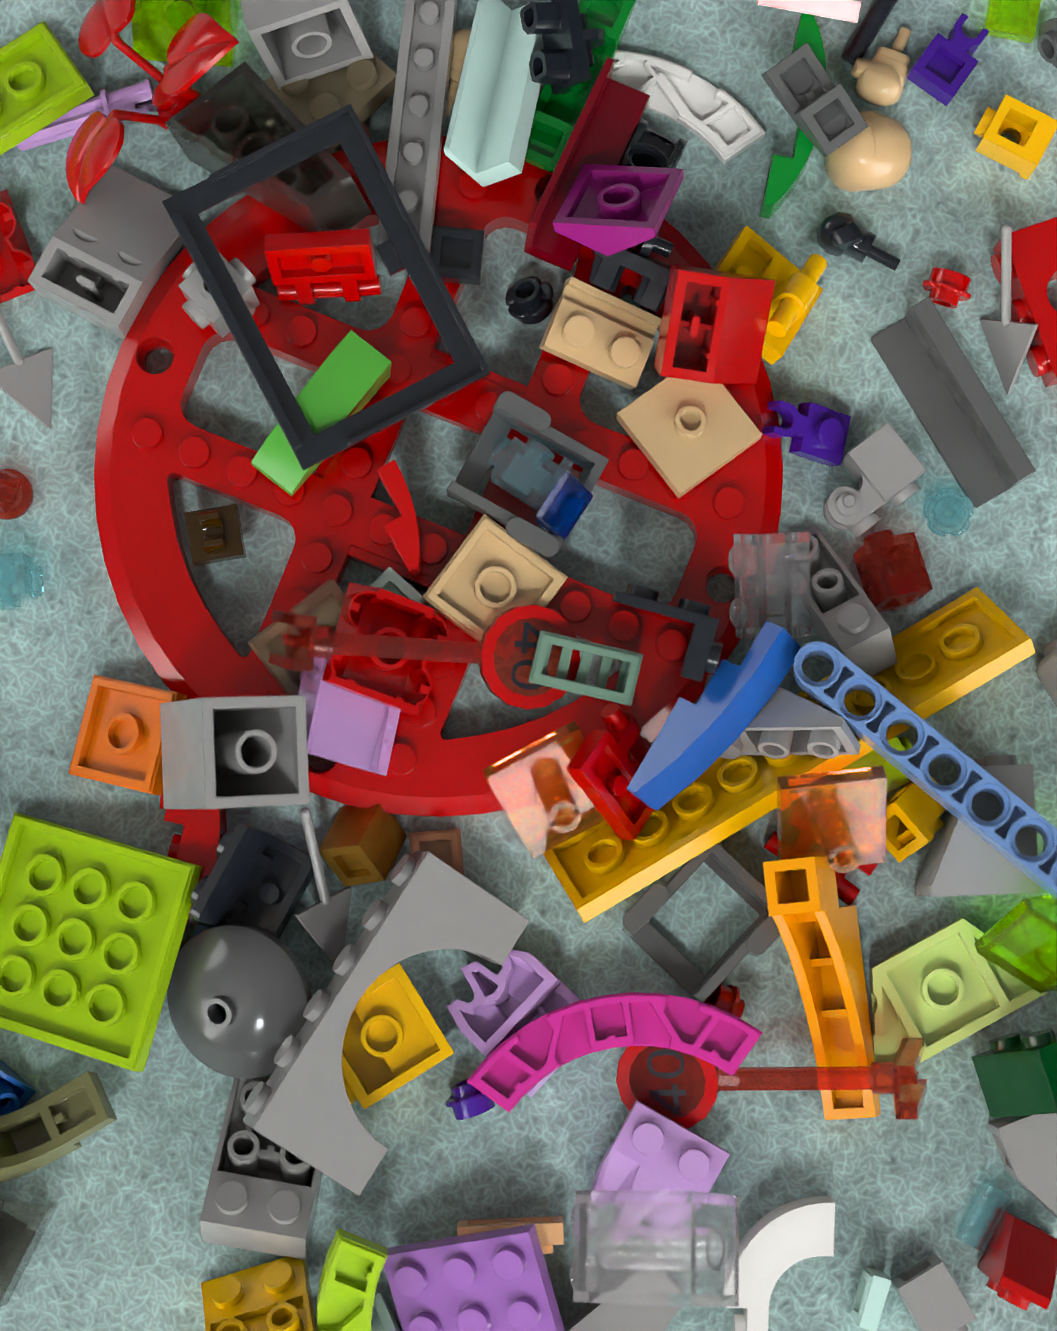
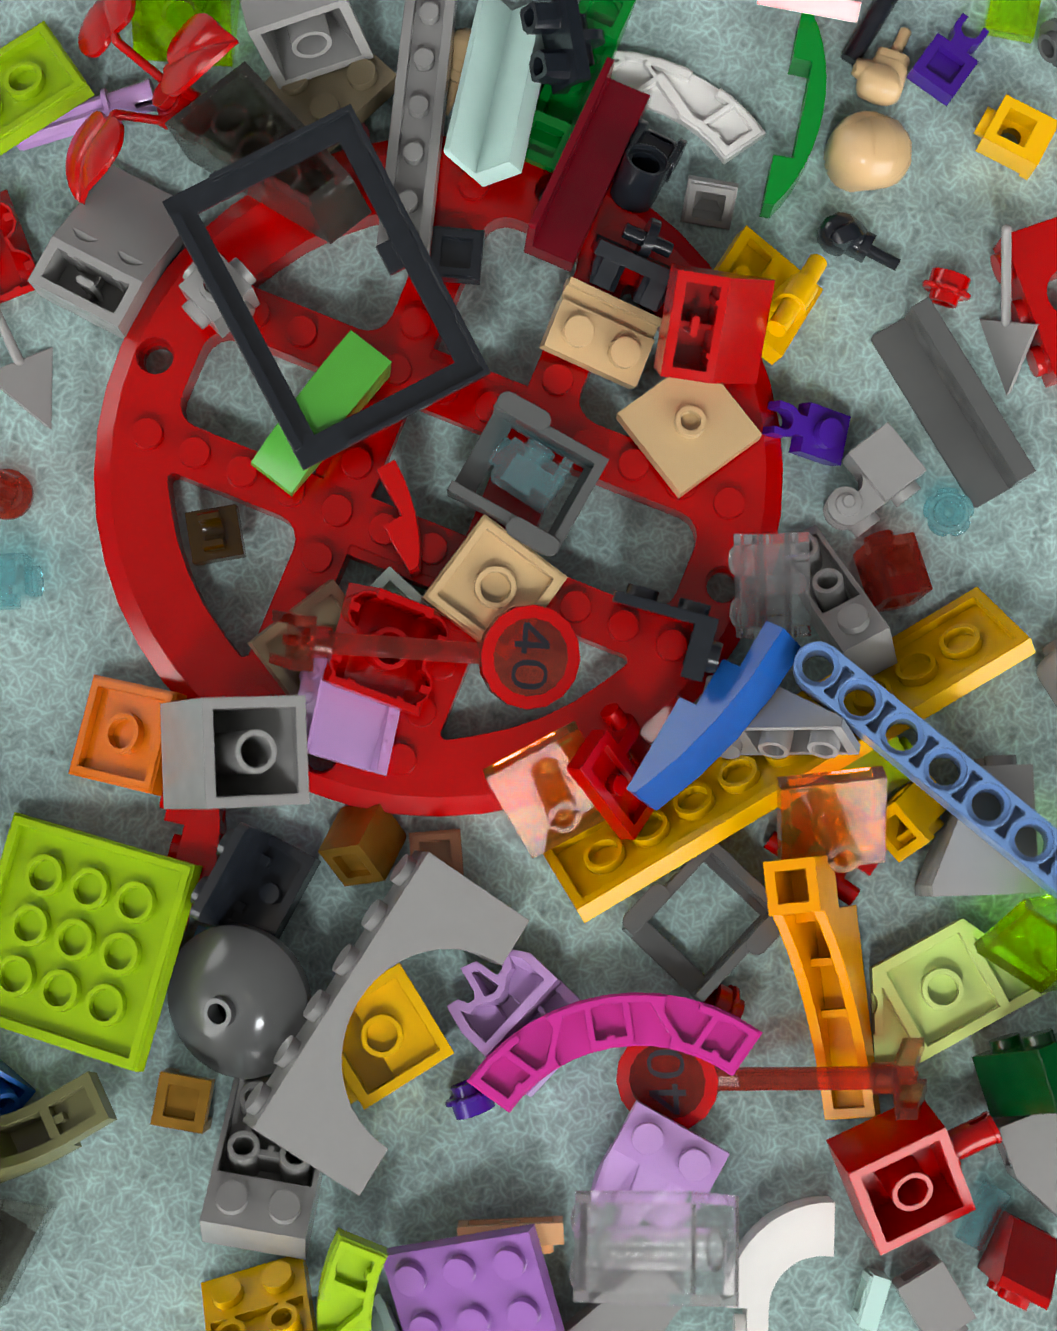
red plate [264,228,382,305] -> none
light grey piece [294,808,352,964] -> none
black plate [505,276,554,325] -> none
sand green slope [528,630,643,706] -> none
clear blue slope [536,471,593,540] -> none
magenta slope [553,164,684,256] -> none
dark grey slope [761,43,869,157] -> none
none -> pearl gold panel [150,1067,215,1134]
none -> light grey slope [680,175,739,230]
none -> red brick [826,1095,1002,1256]

